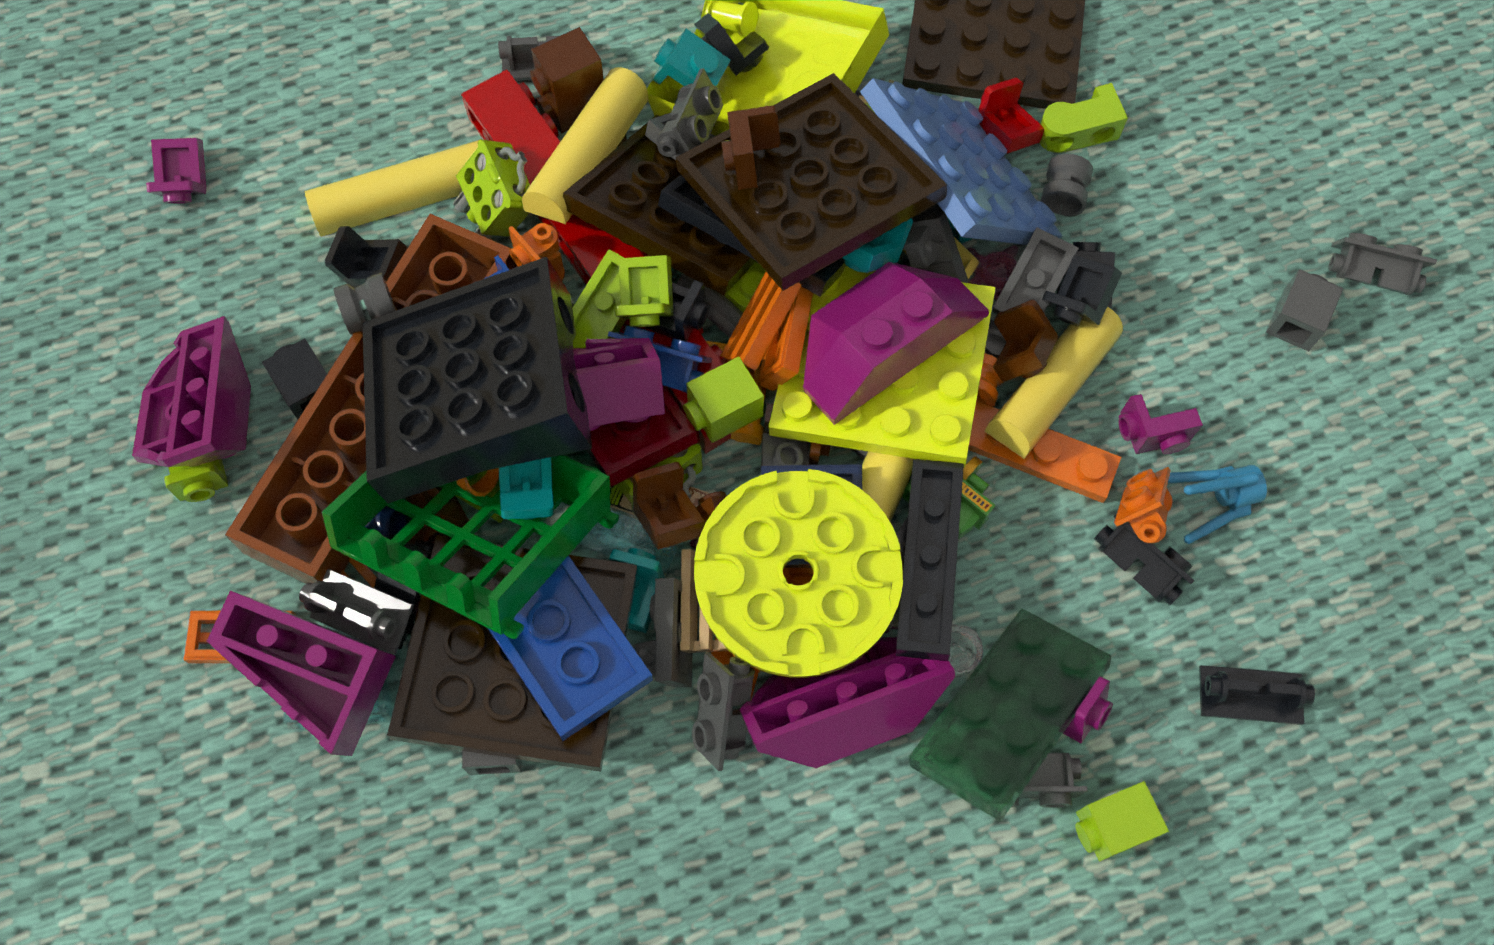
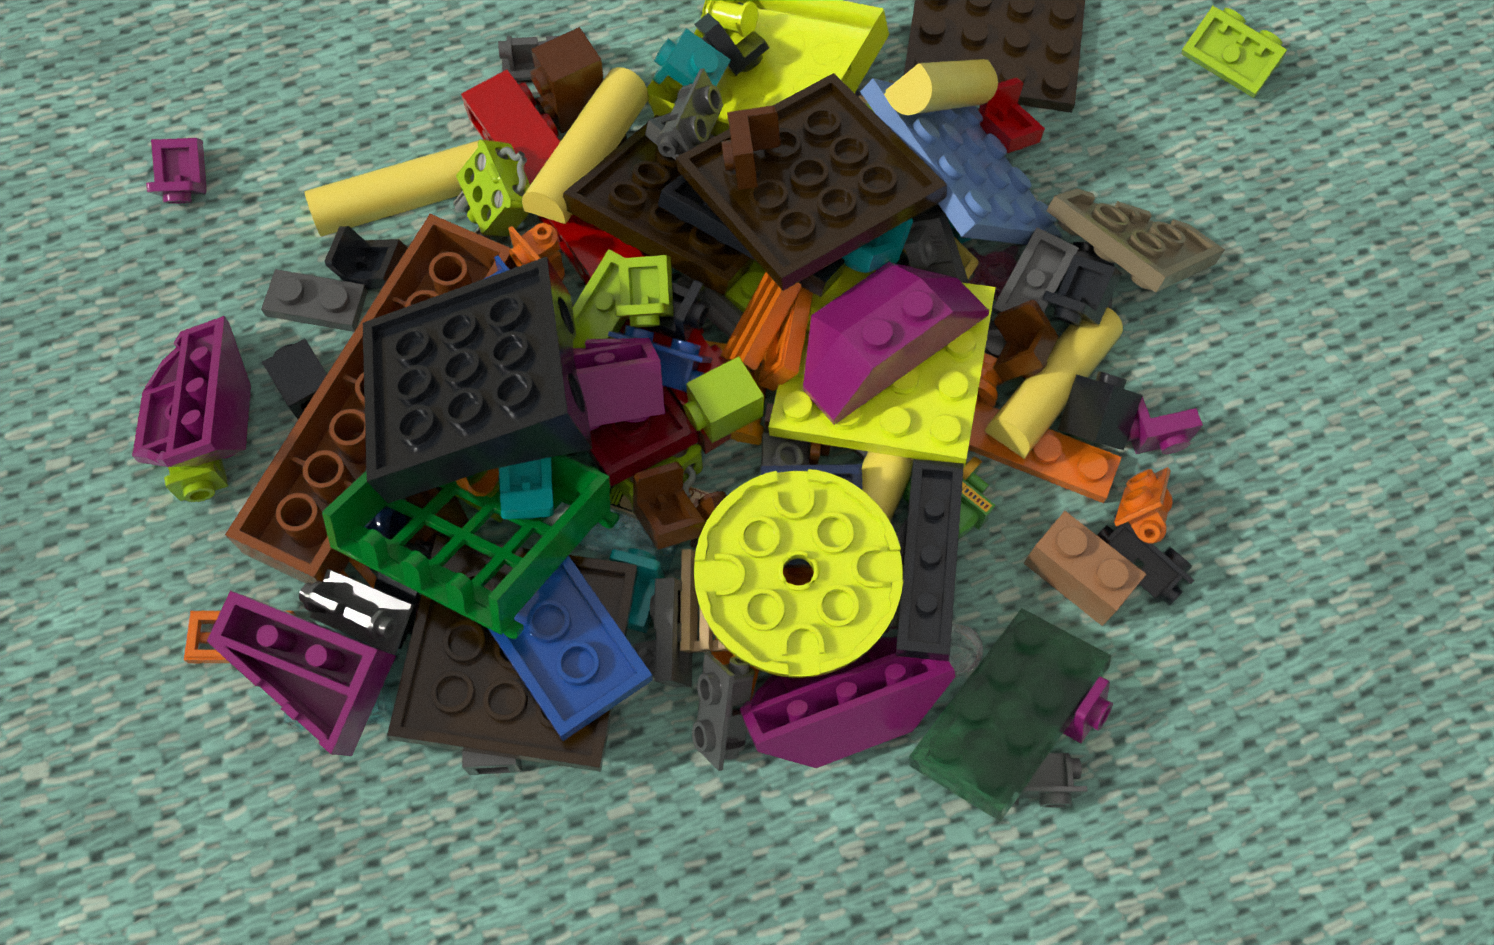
dark grey wheel [333,273,396,335] -> none
lime leg [1040,83,1128,153] -> none
dark grey wheel [1041,154,1093,217] -> none
lime brick [1075,781,1169,862] -> none
dark azure plant [1168,465,1267,544] -> none
black hinge [1199,665,1315,725] -> none
dark grey brick [1265,269,1343,352] -> none
dark grey hinge [1328,233,1437,295] -> none
none -> dark grey plate [261,269,368,332]
none -> light yellow brick [884,59,998,115]
none -> medium nougat brick [1024,511,1146,626]
none -> dark tan plate [1046,188,1225,292]
none -> black brick [1058,371,1143,450]
none -> lime bracket [1181,6,1287,98]

